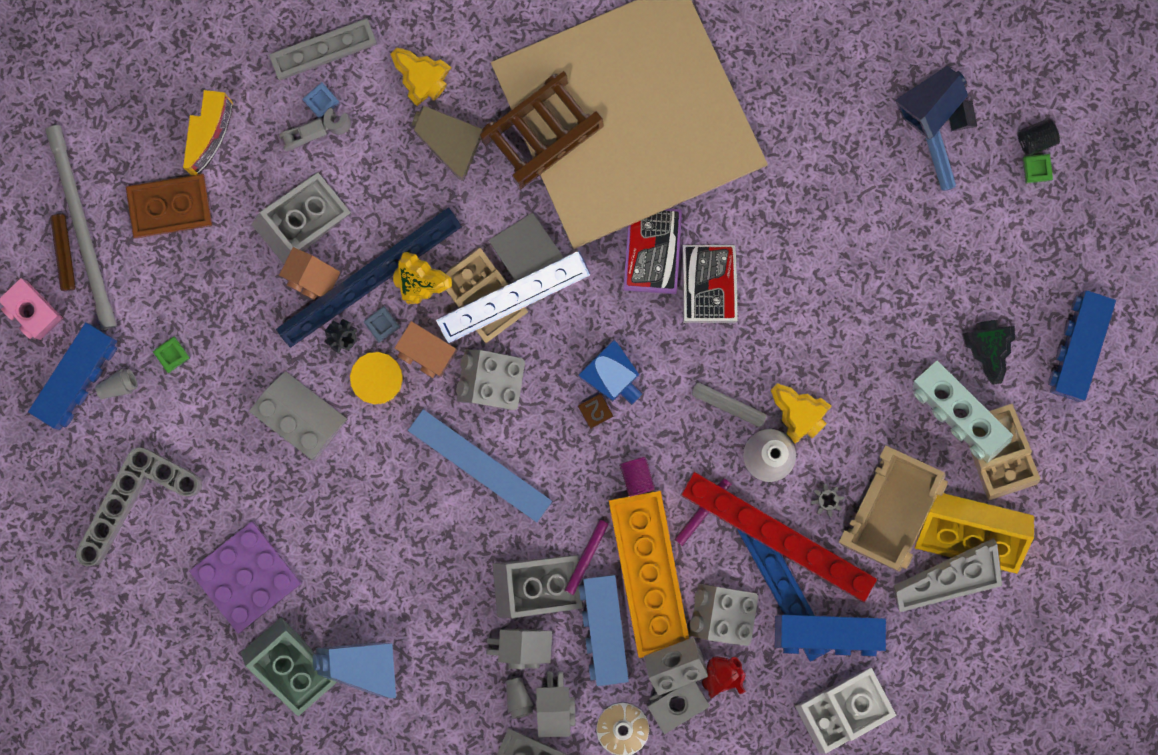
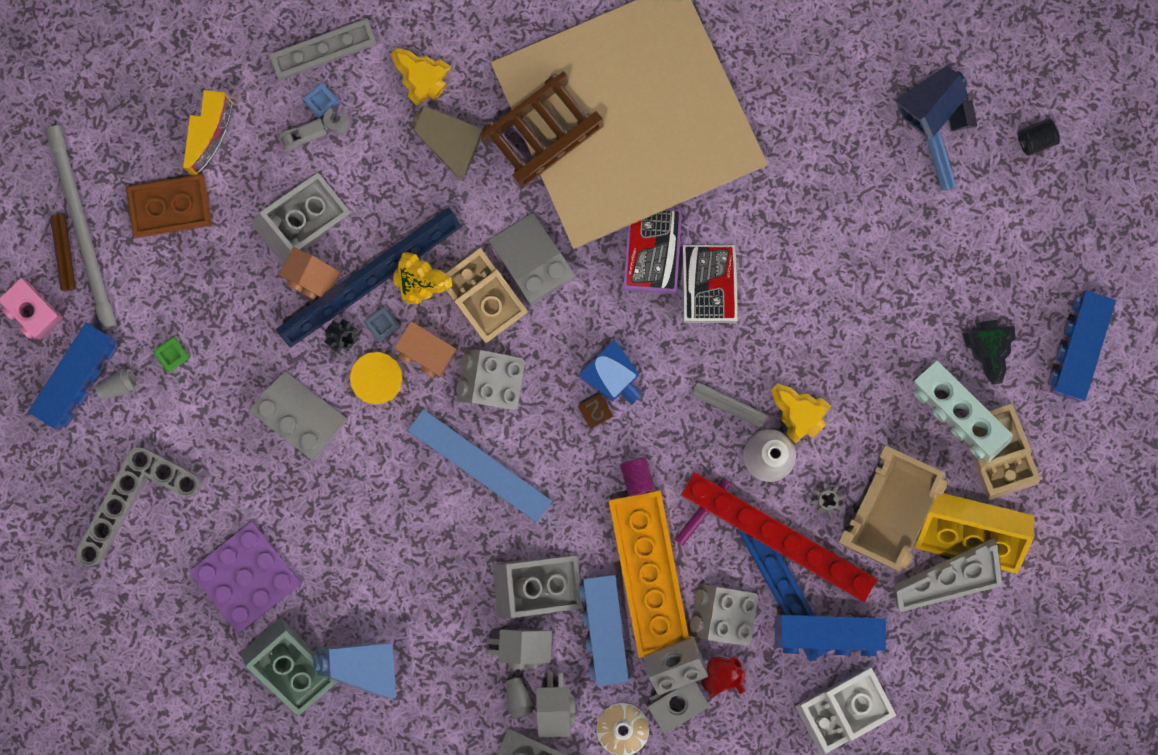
tile [436,250,591,344] -> none
magenta bar [564,520,609,596] -> none
bright green tile [1022,154,1053,184] -> none

